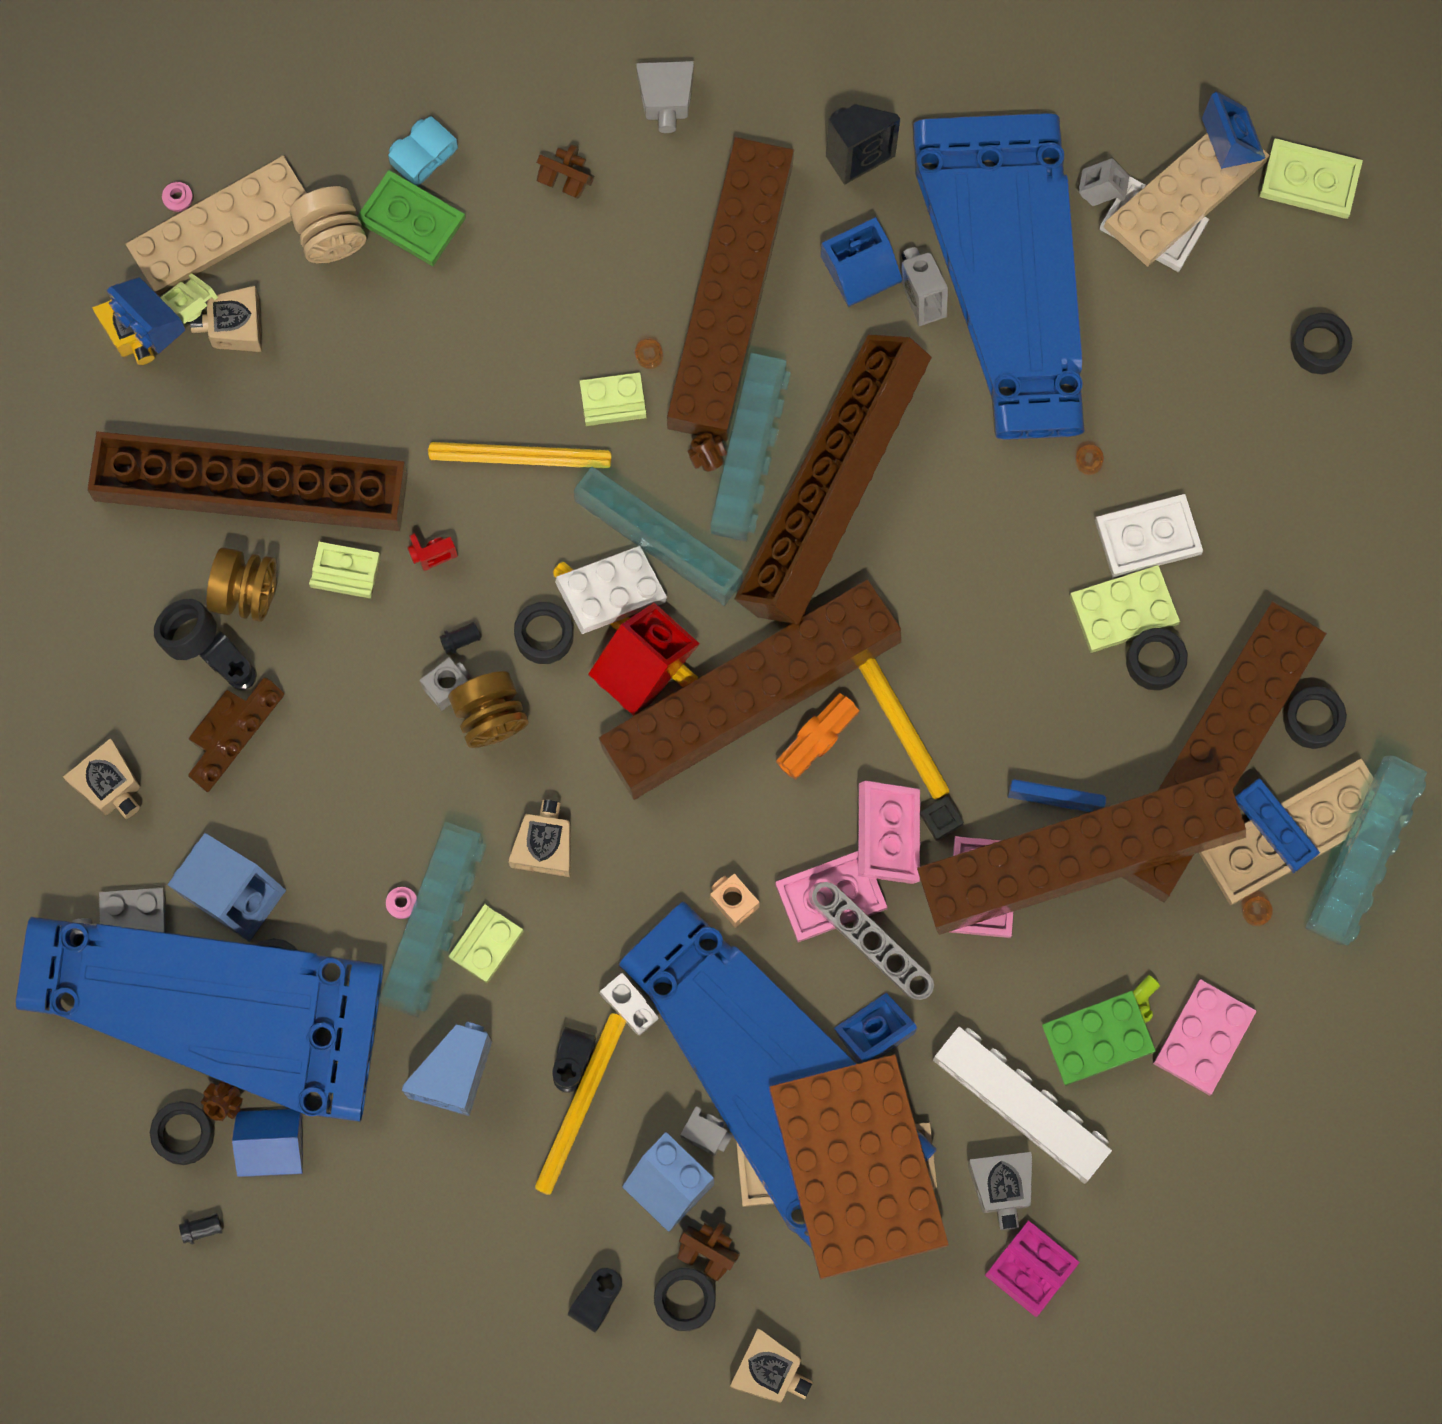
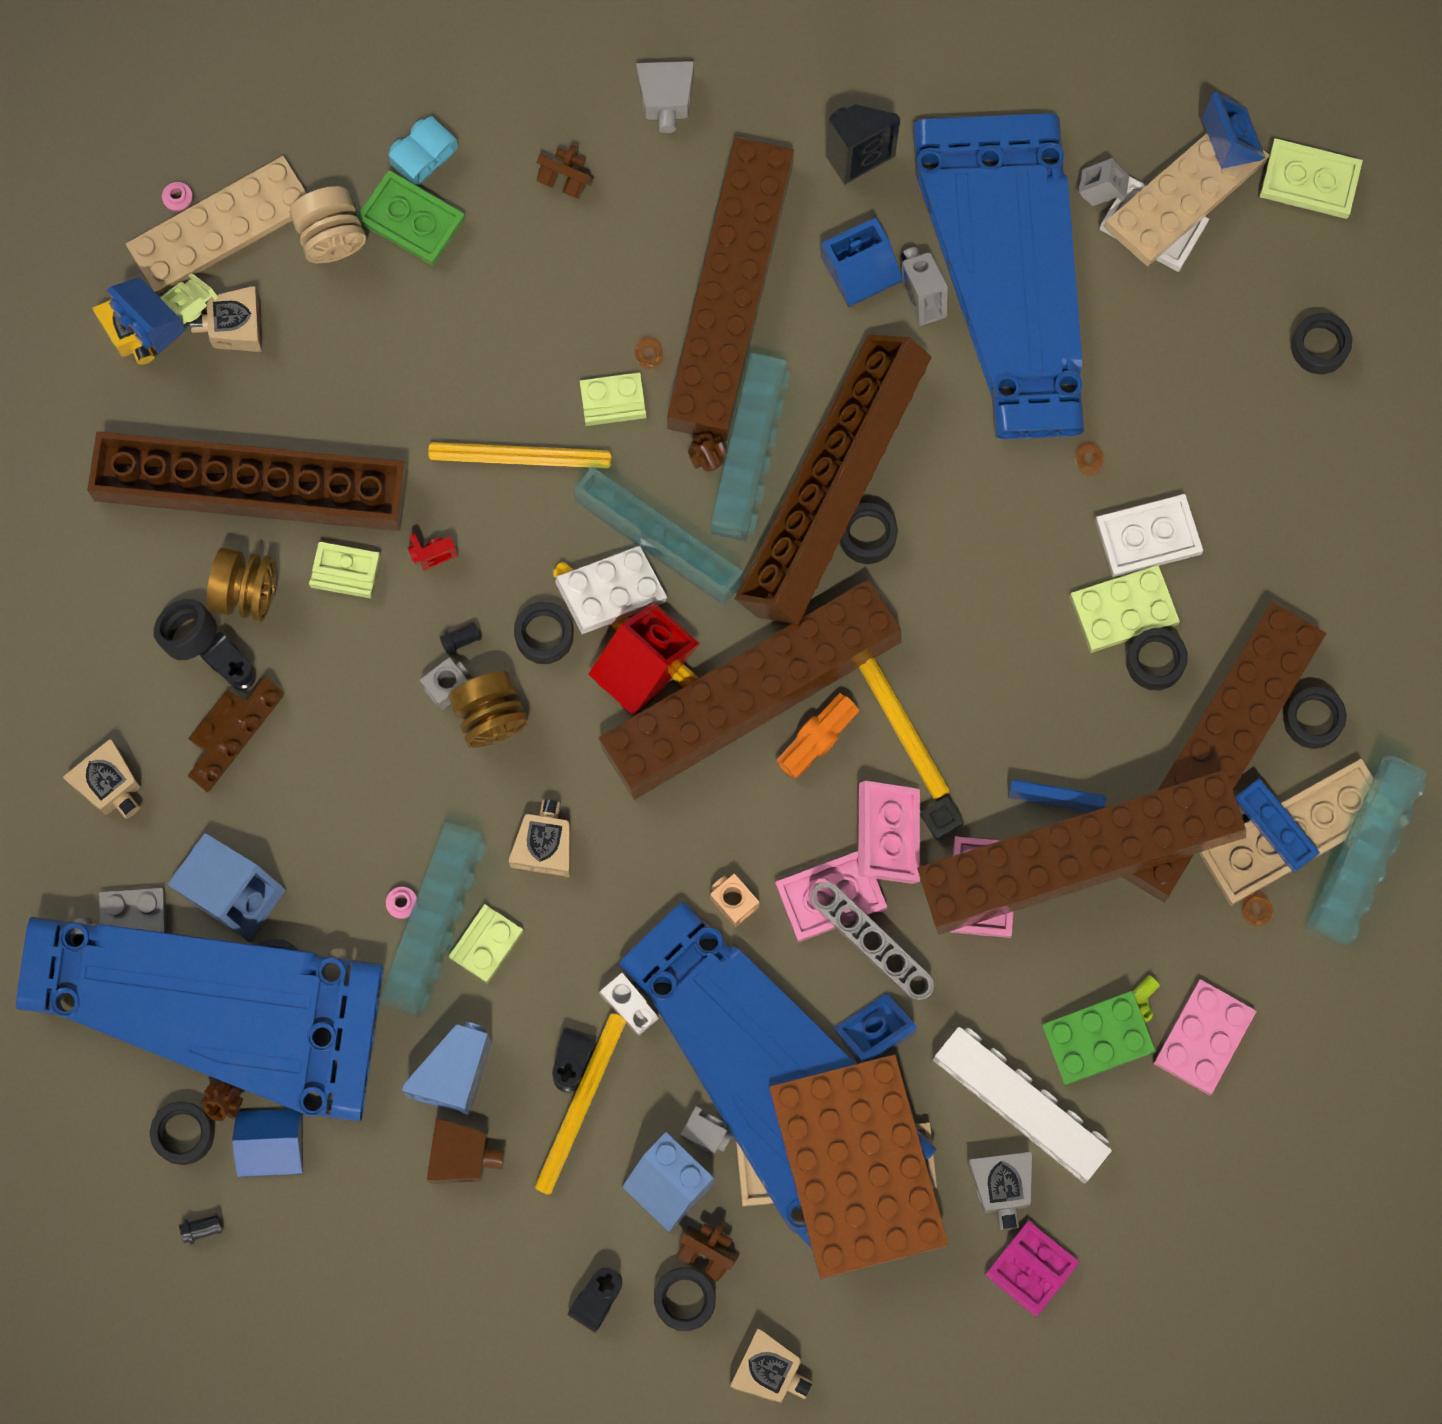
none -> reddish brown torso [427,1118,505,1184]
none -> black tyre [840,502,898,564]

